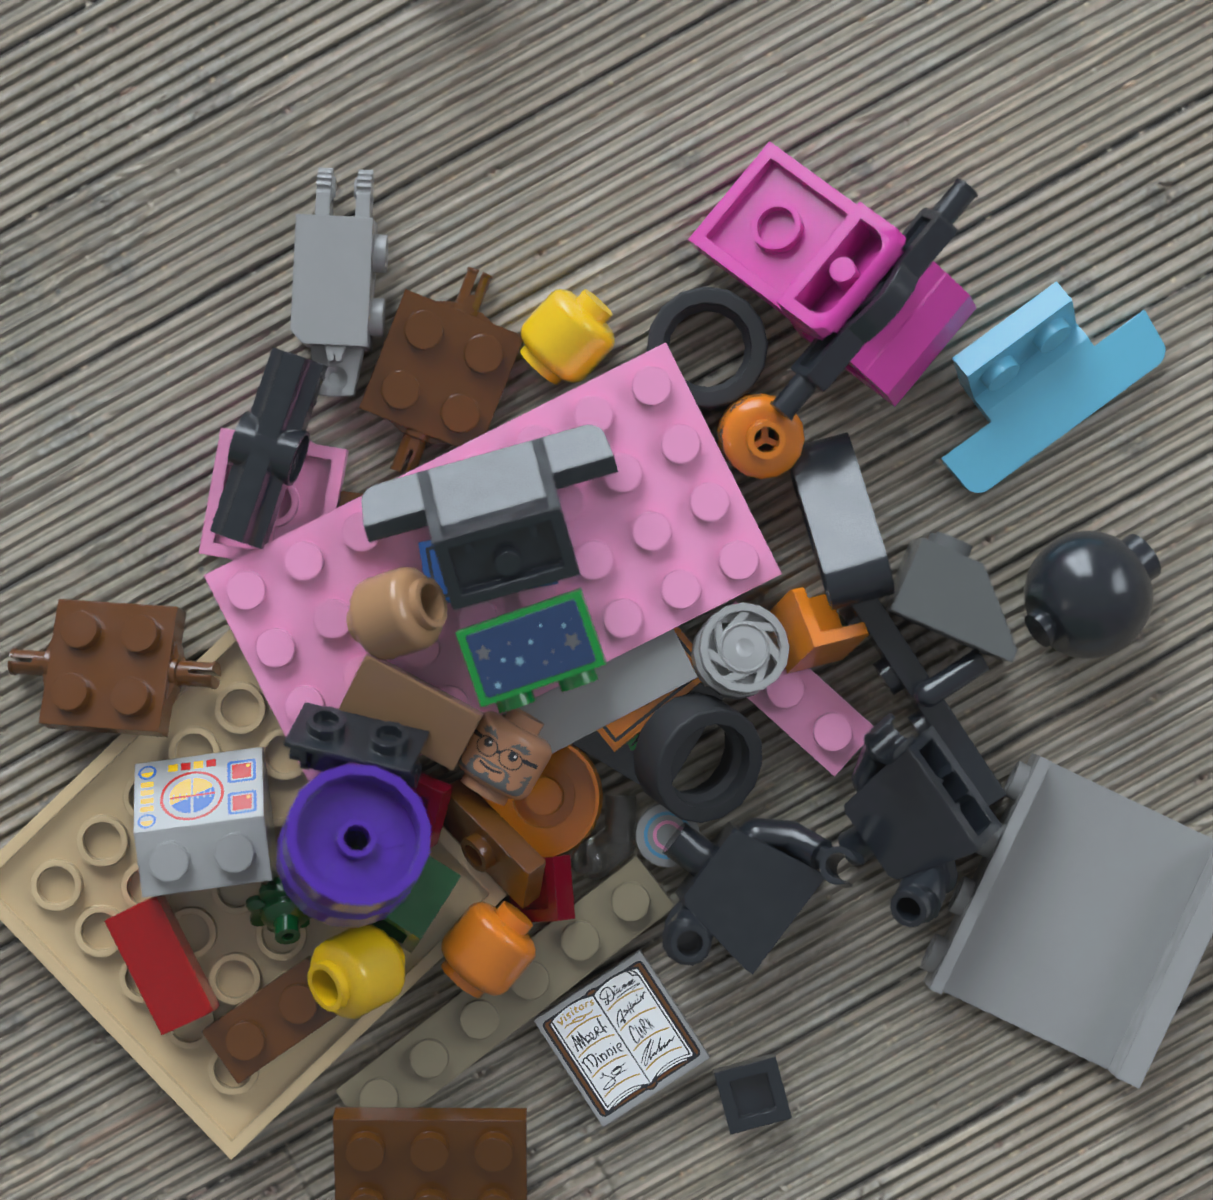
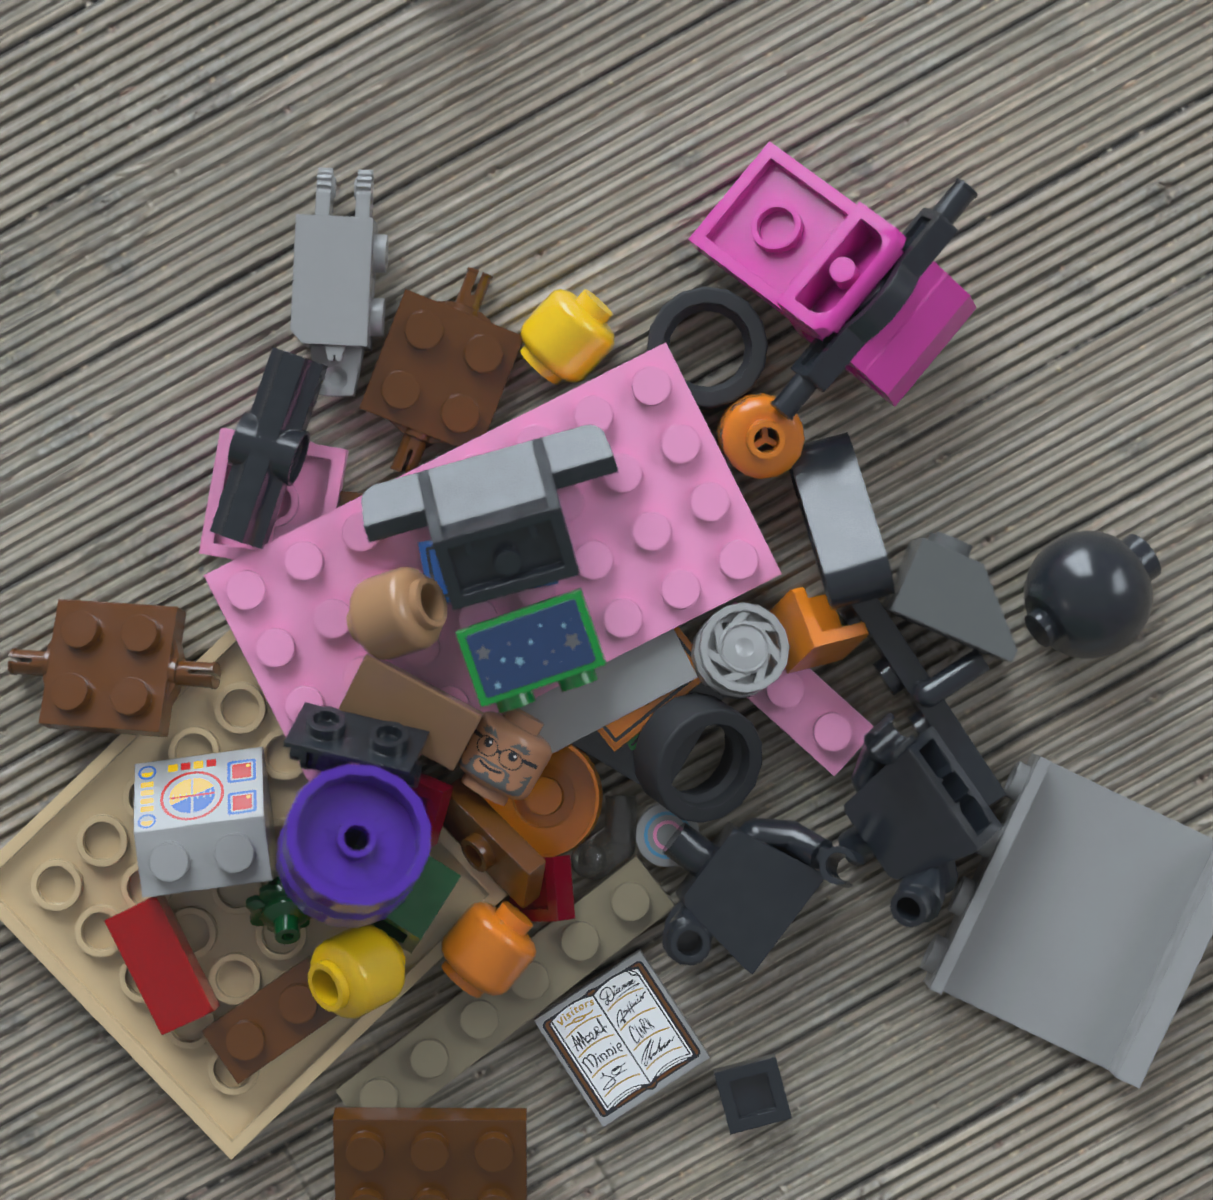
medium azure plate [941,281,1165,493] -> none

